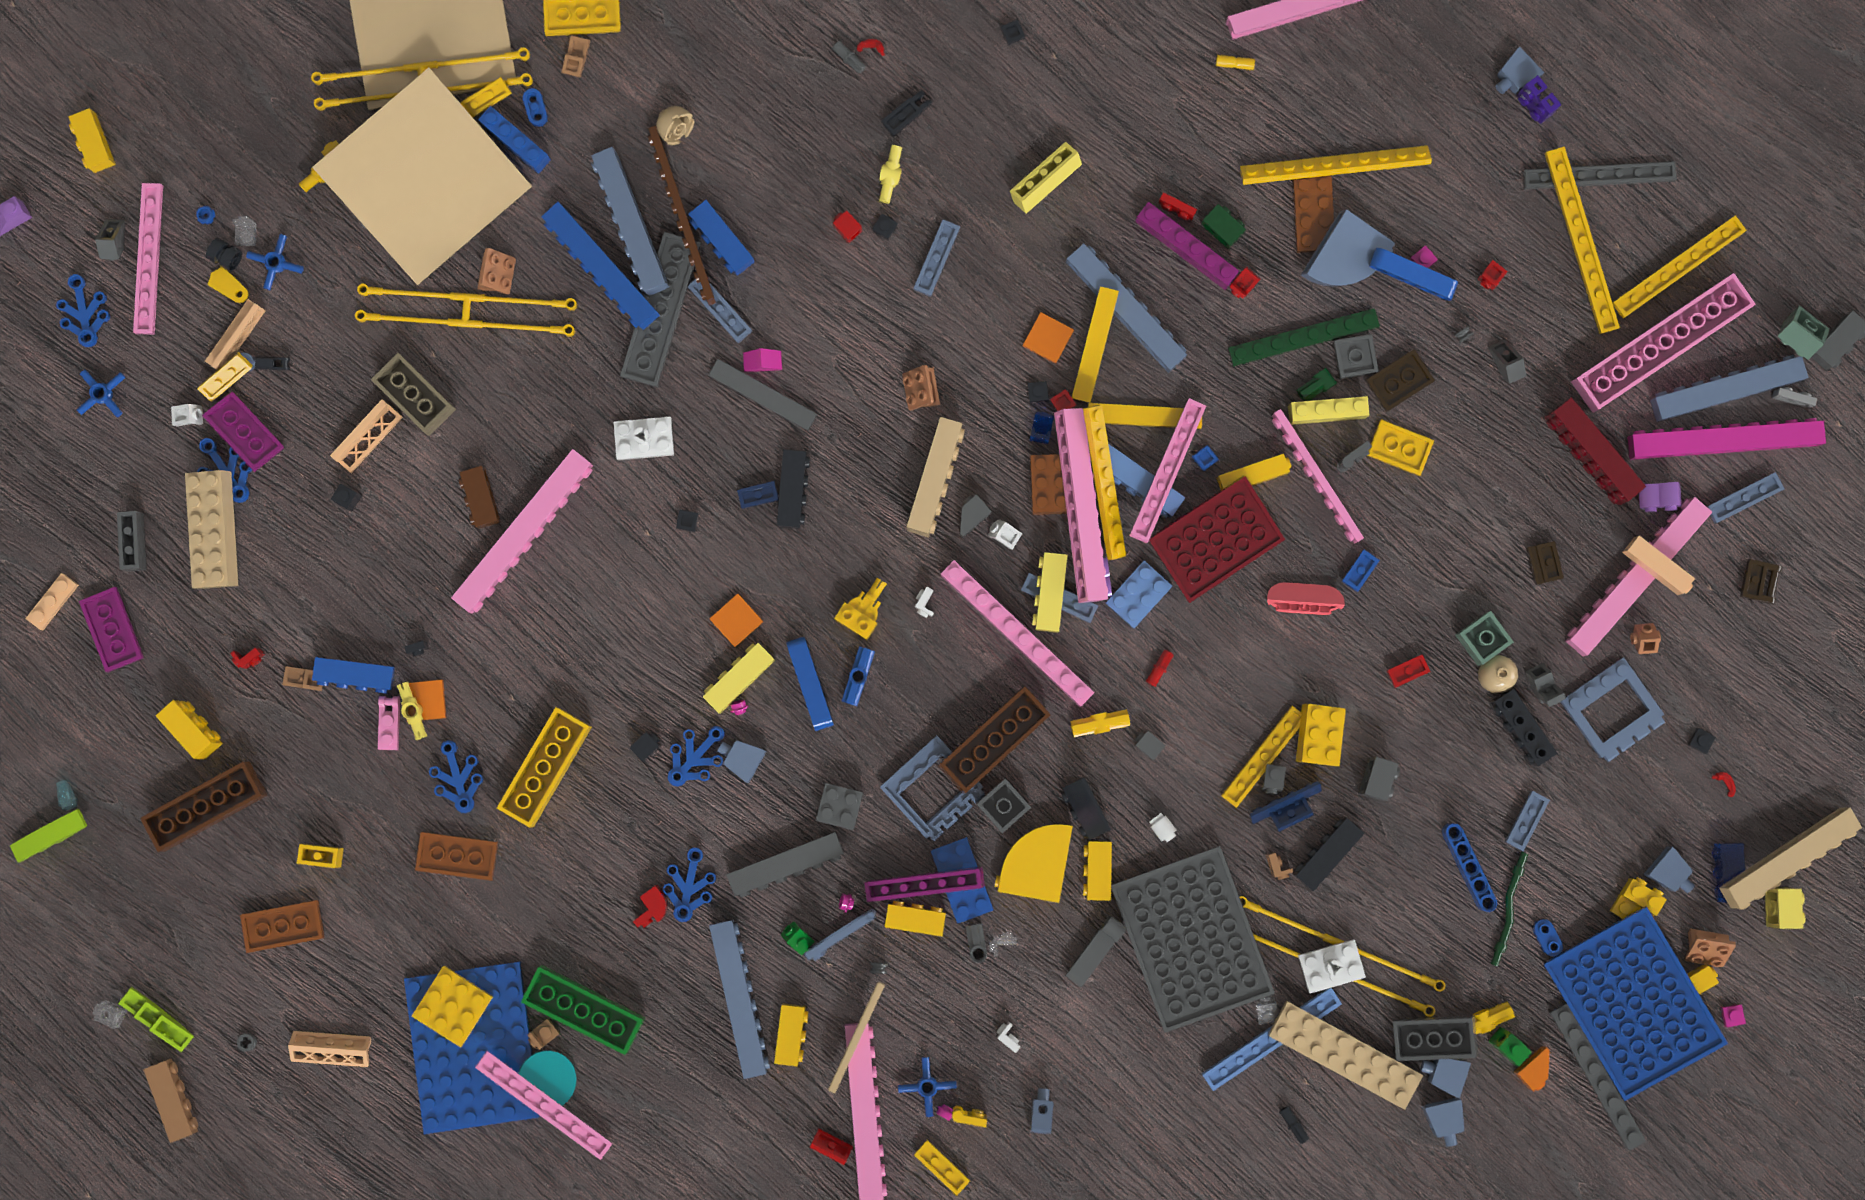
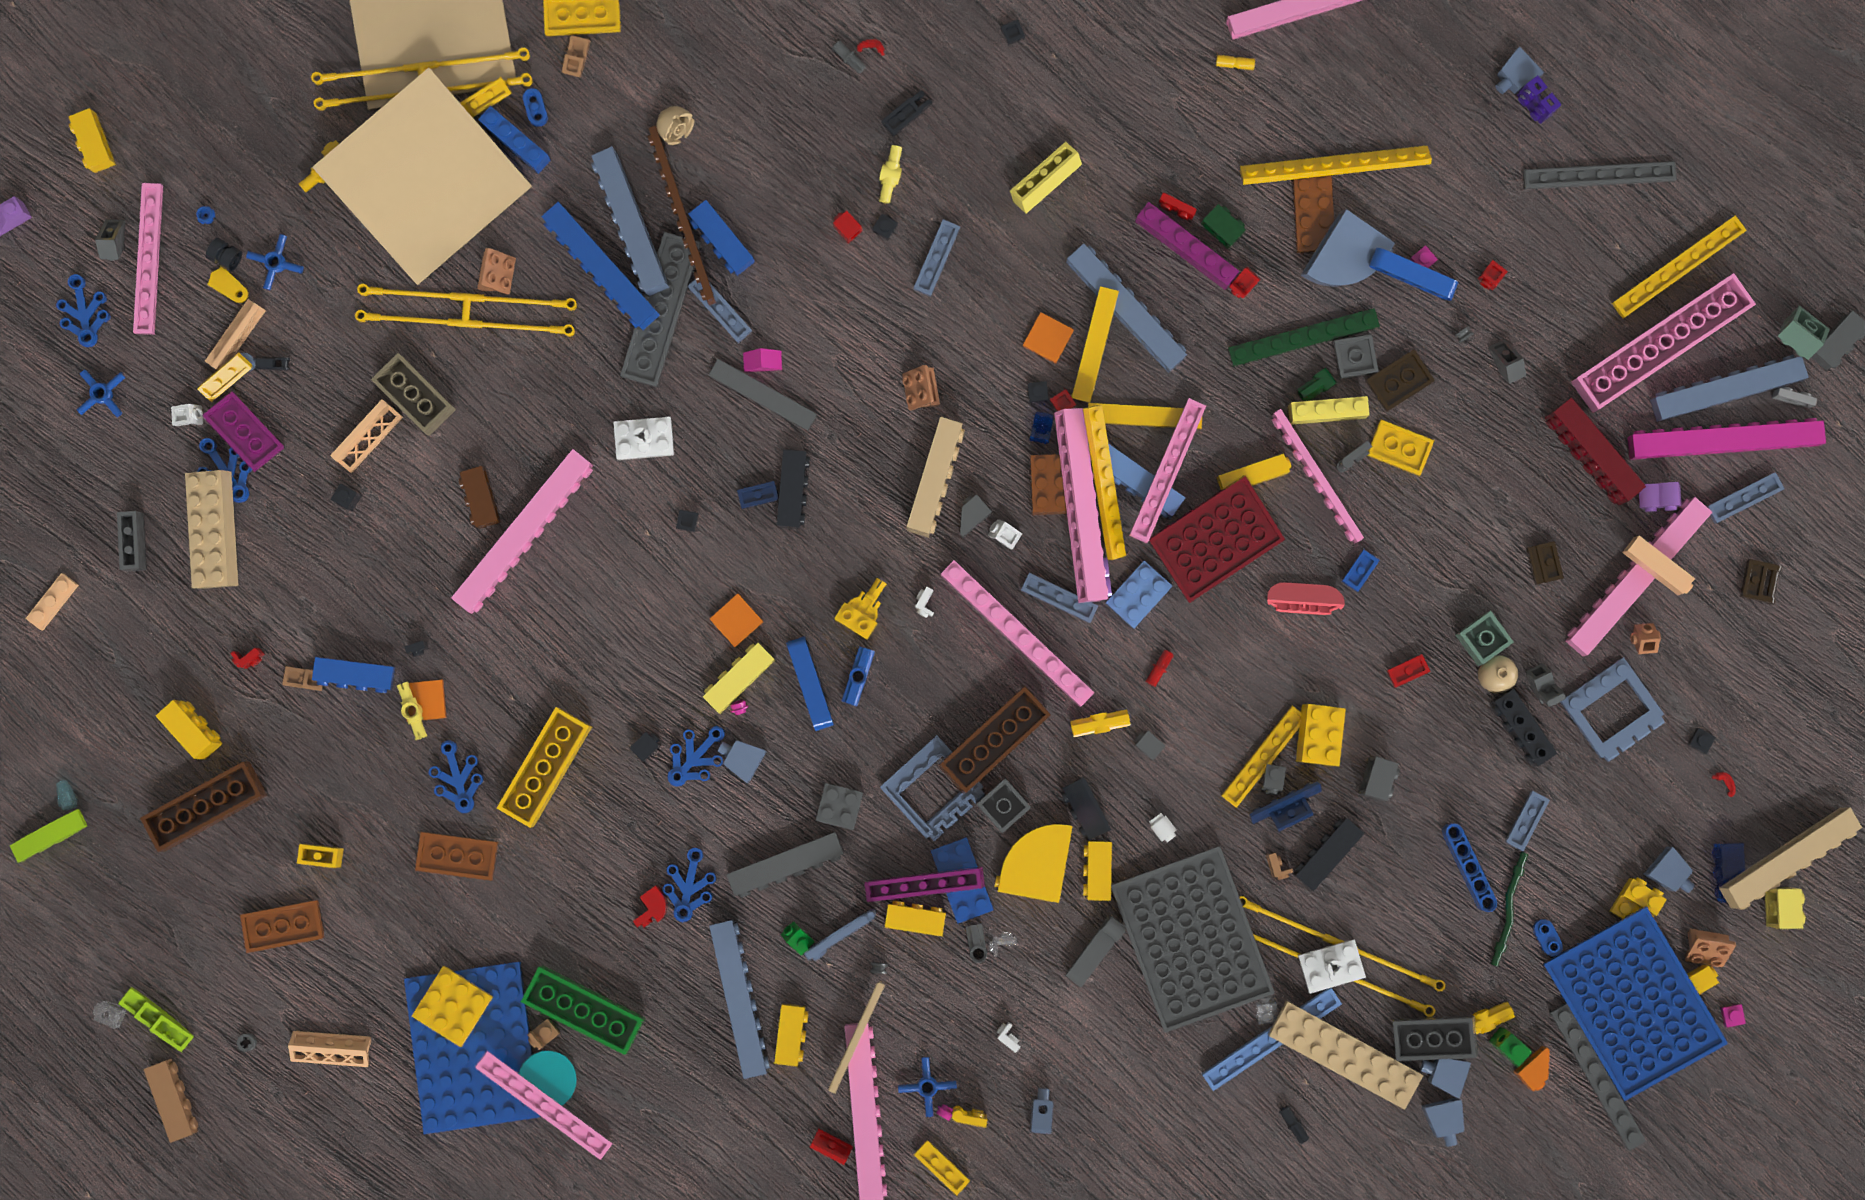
magenta plate [79,587,144,673] -> none
clear bracket [232,216,256,246] -> none
bright pink plate [378,696,400,750] -> none
dark pink plate [839,894,854,912] -> none
light yellow brick [1032,552,1067,633] -> none
blue tile [1192,445,1219,472] -> none
yellow plate [1544,146,1620,334] -> none

